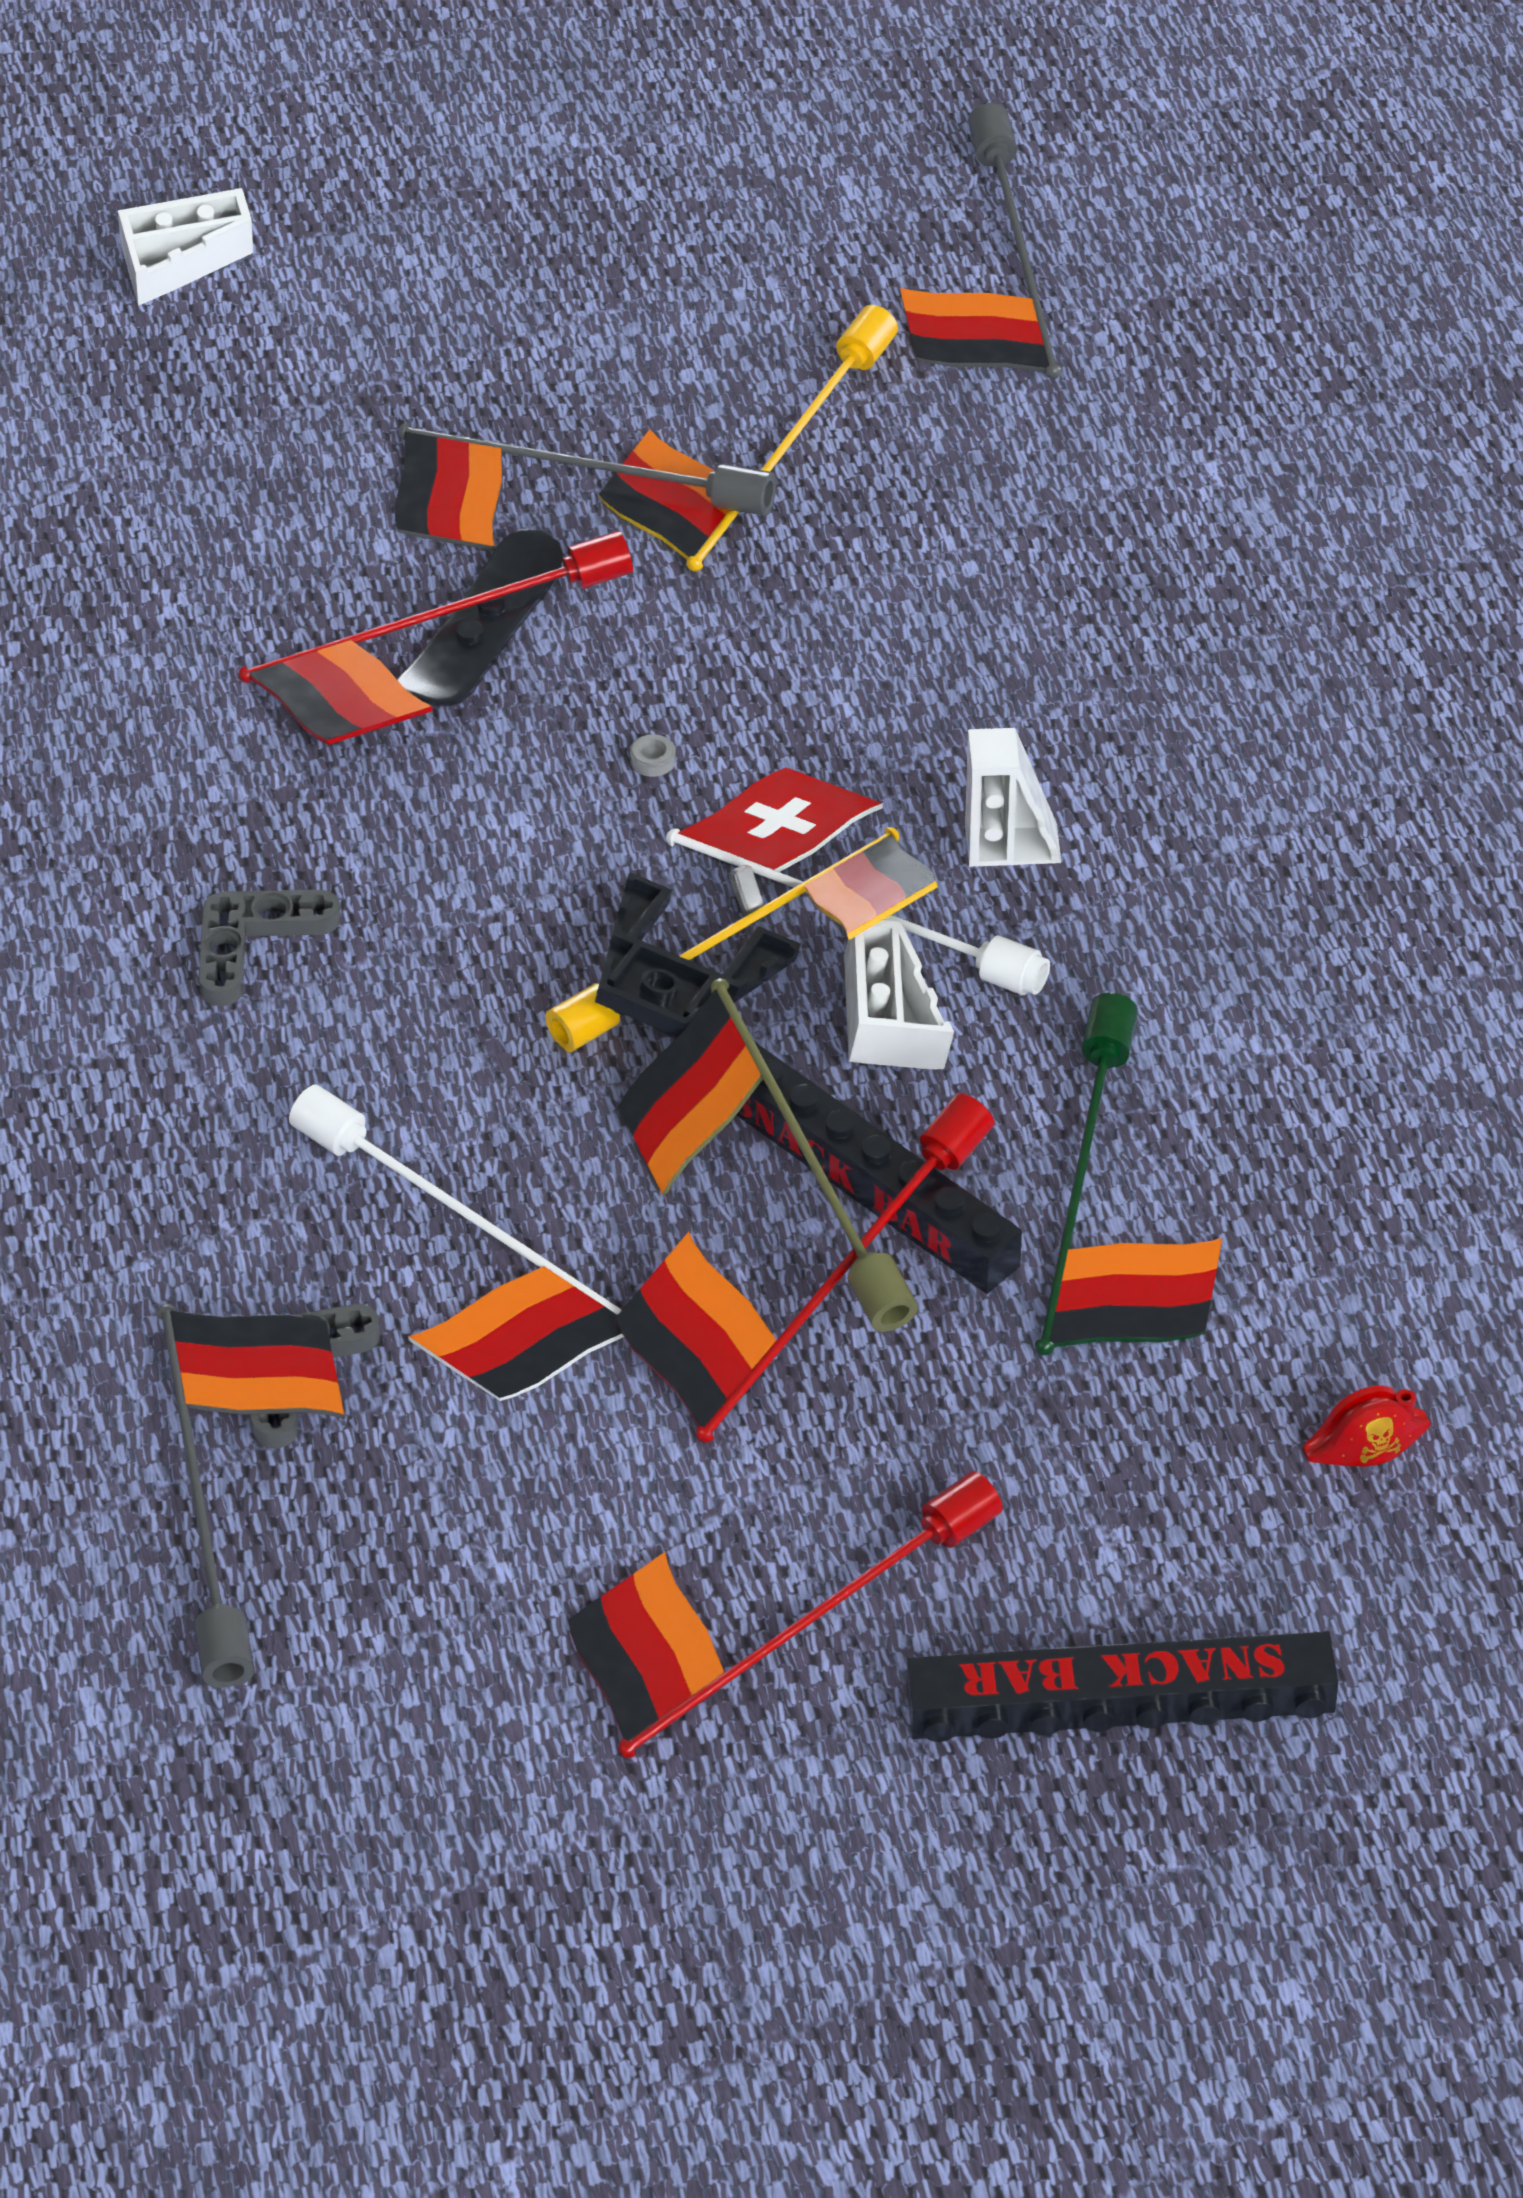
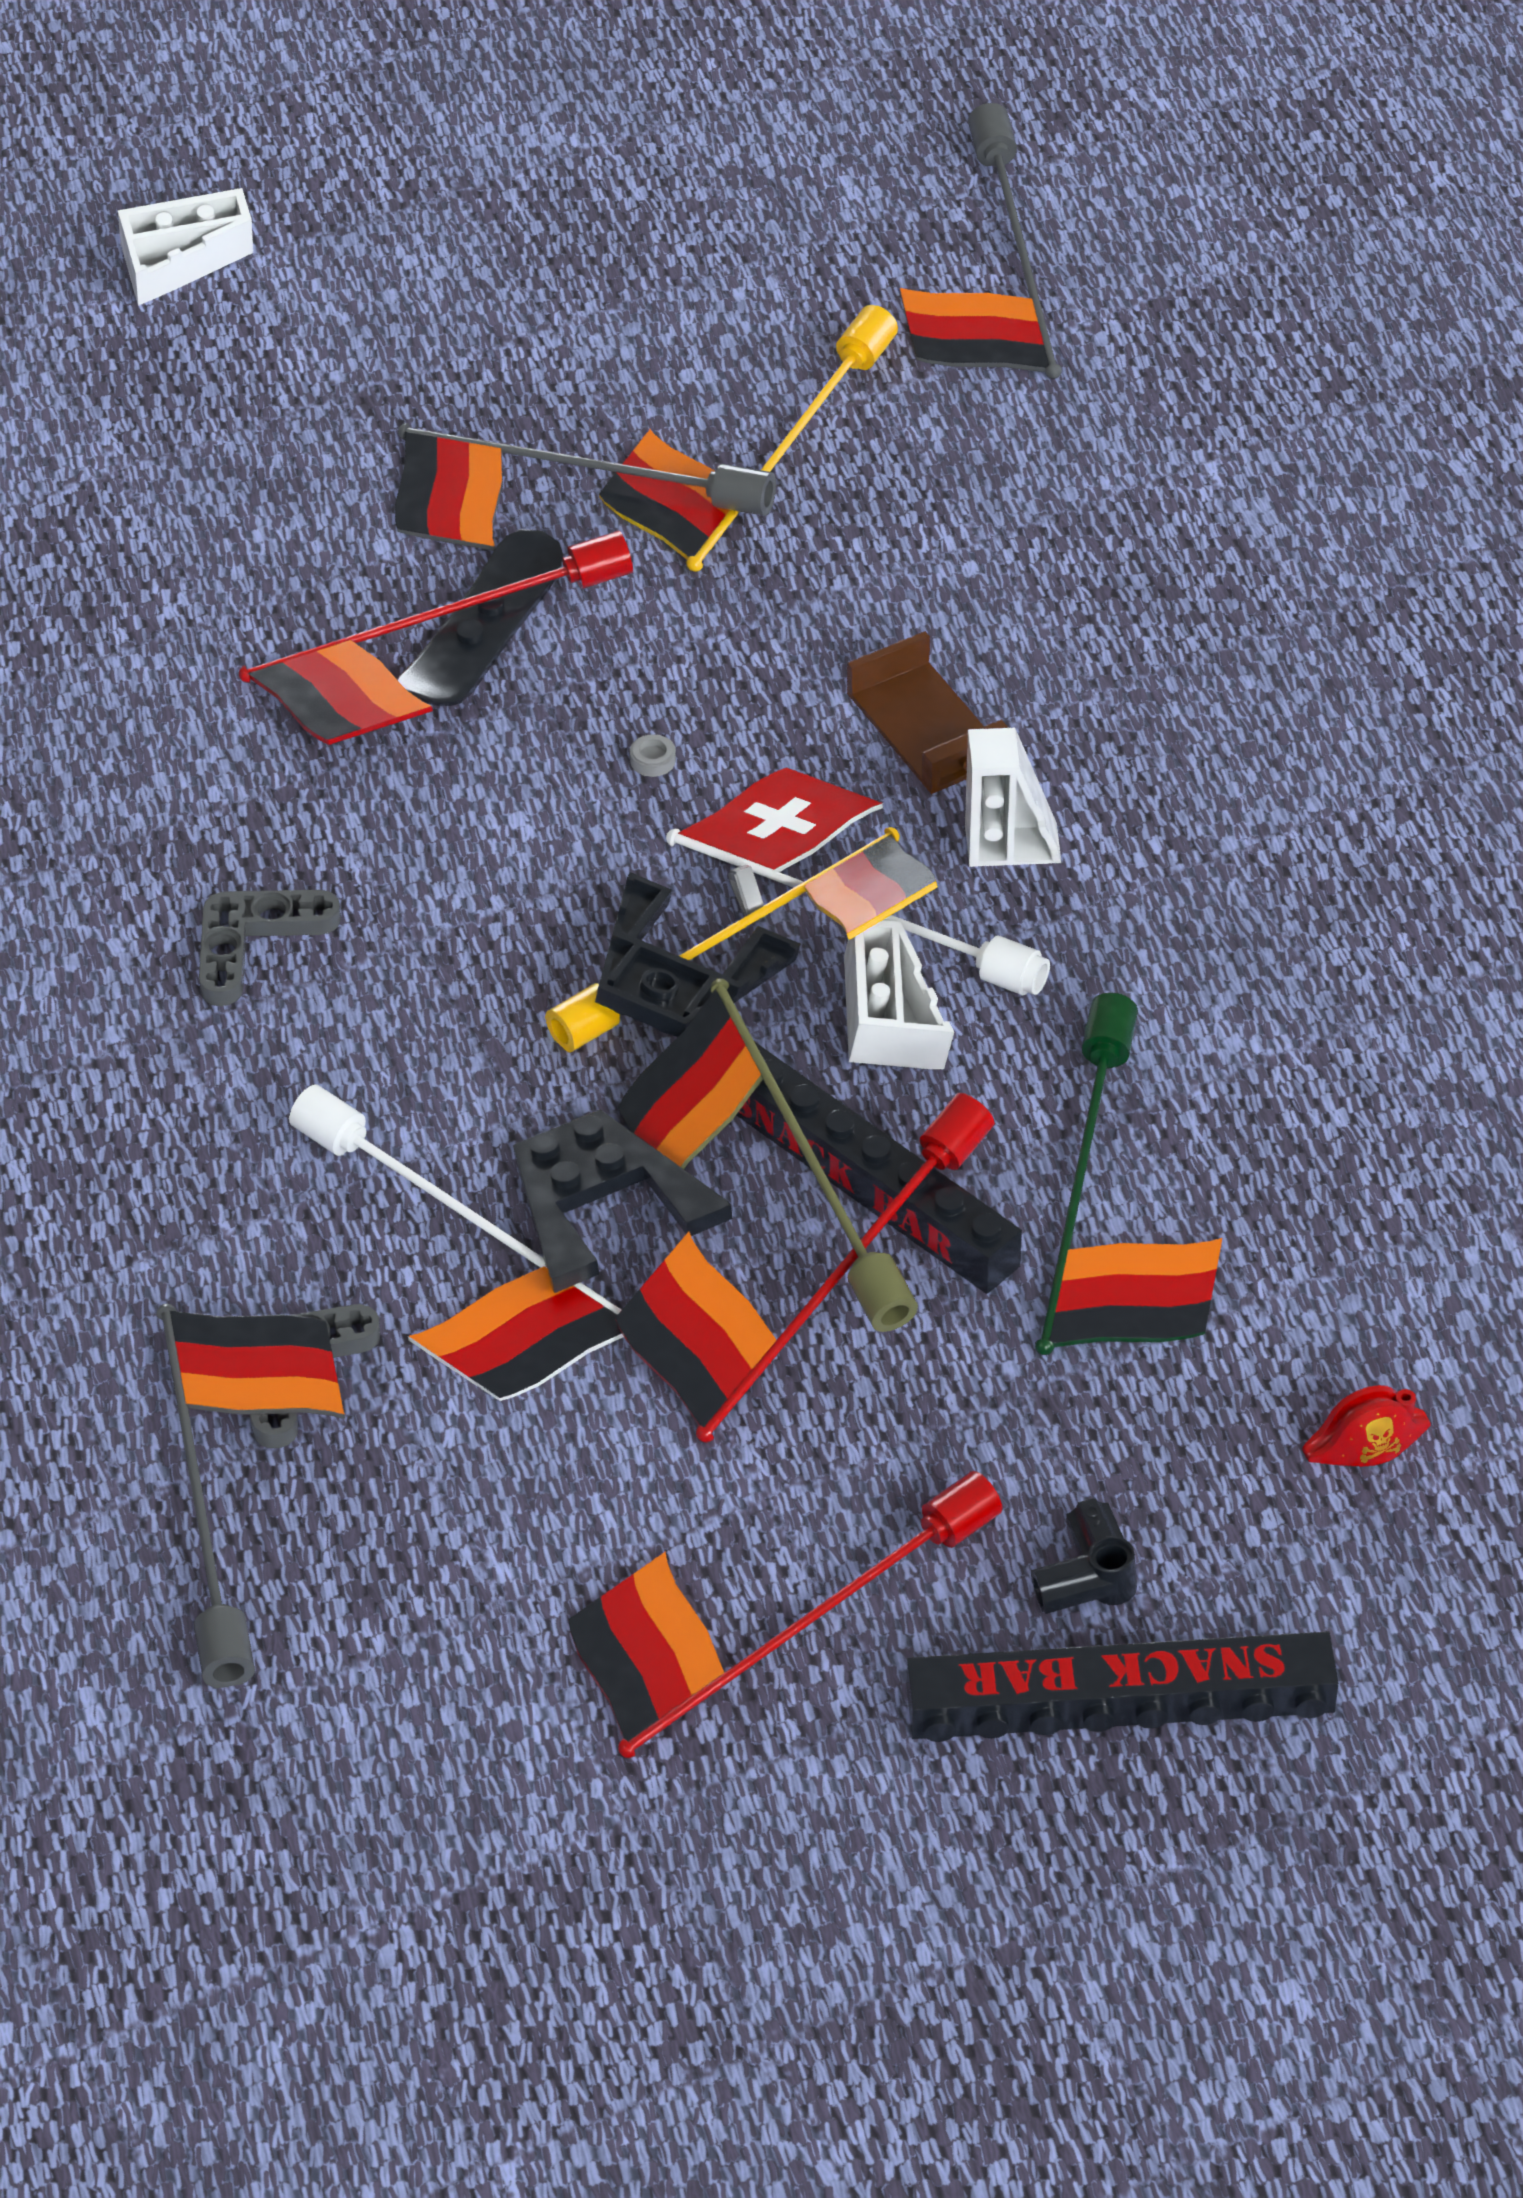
none -> black wing [513,1109,733,1293]
none -> reddish brown panel [847,631,1008,794]
none -> black piece [1031,1498,1137,1614]

